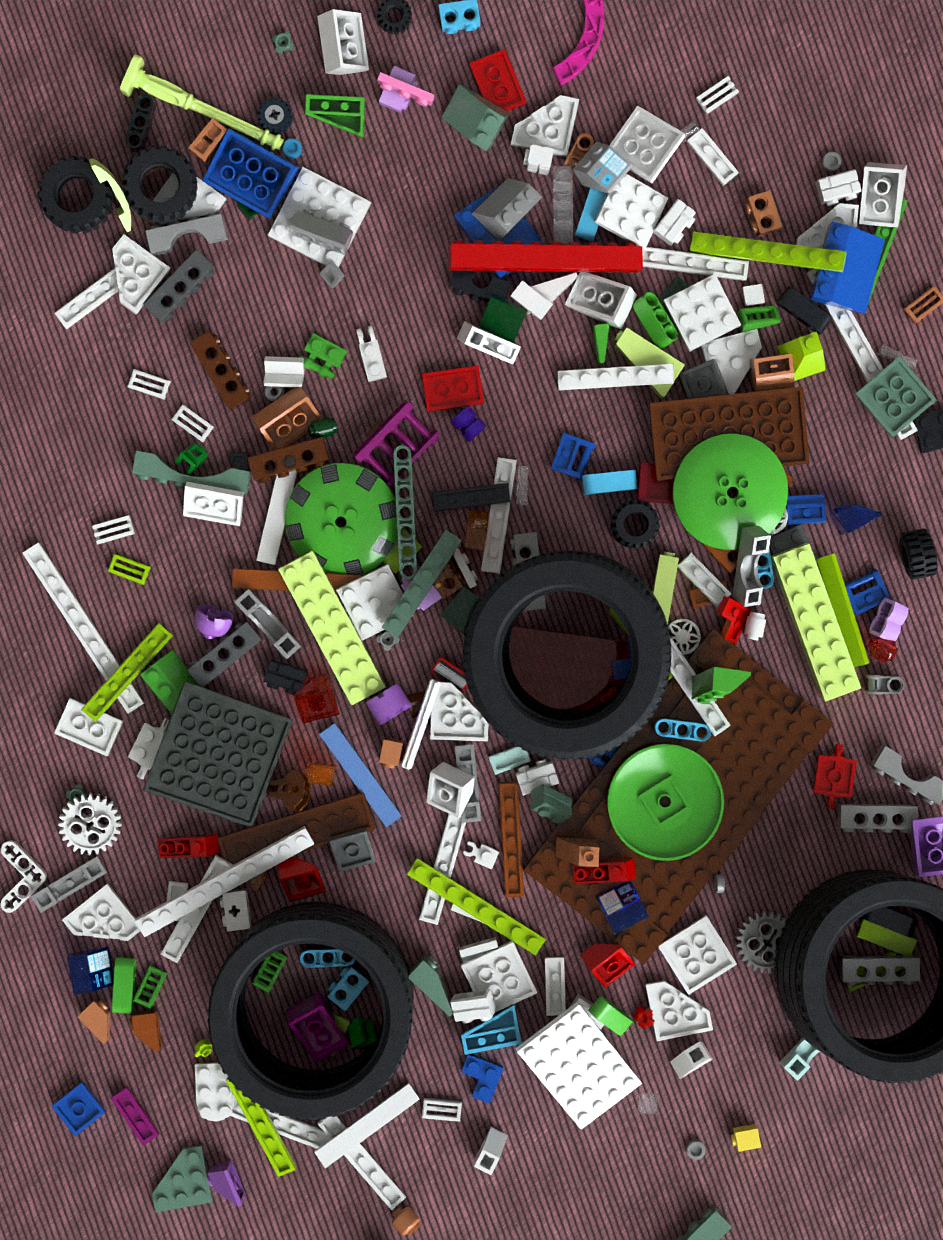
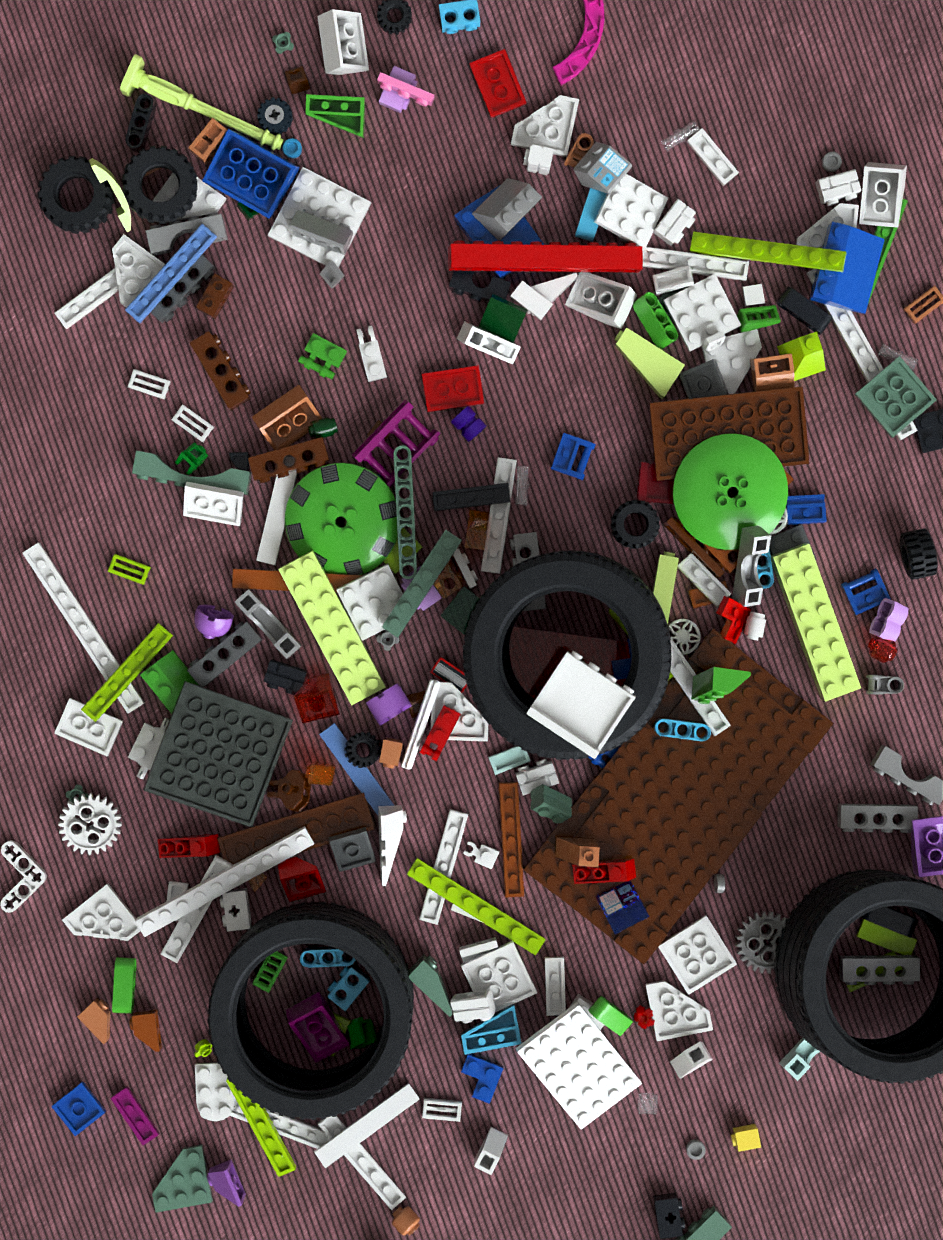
light grey slope [31,856,107,913] -> none
clear blue slope [67,946,114,995] -> none
white tile [92,515,135,545] -> none
bright green slope [133,966,167,1009] -> none
white panel [264,356,304,387] -> none
light grey plate [265,386,284,401] -> none
white slope [427,762,475,818] -> none
sand green slope [442,84,510,151] -> none
light grey slope [455,744,481,823] -> none
clear brick [552,166,573,245] -> none
white plate [558,363,674,390] -> none
red slope [580,944,635,987] -> none
medium azure beam [582,470,638,495] -> none
bright green slope [592,323,609,365] -> none
bright green dish [607,744,724,861] -> none
white plate [609,106,685,183] -> none
white tile [696,76,739,115] -> none
nougat brick [744,190,782,237] -> none
red plate [812,744,857,809] -> none
lime tile [817,553,869,667] -> none
clear blue slope [830,503,882,535] -> none
none -> medium blue tile [125,223,217,323]
none -> reddish brown brick [196,274,234,320]
none -> reddish brown slope [285,66,310,94]
none -> black tyre [344,732,381,768]
none -> white wedge [378,805,407,886]
none -> red plate [419,705,461,761]
none -> white panel [526,651,636,759]
none -> white tile [652,265,694,295]
none -> black brick [653,1193,685,1239]
none -> reddish brown plate [663,517,725,578]
none -> white tile [702,331,726,352]

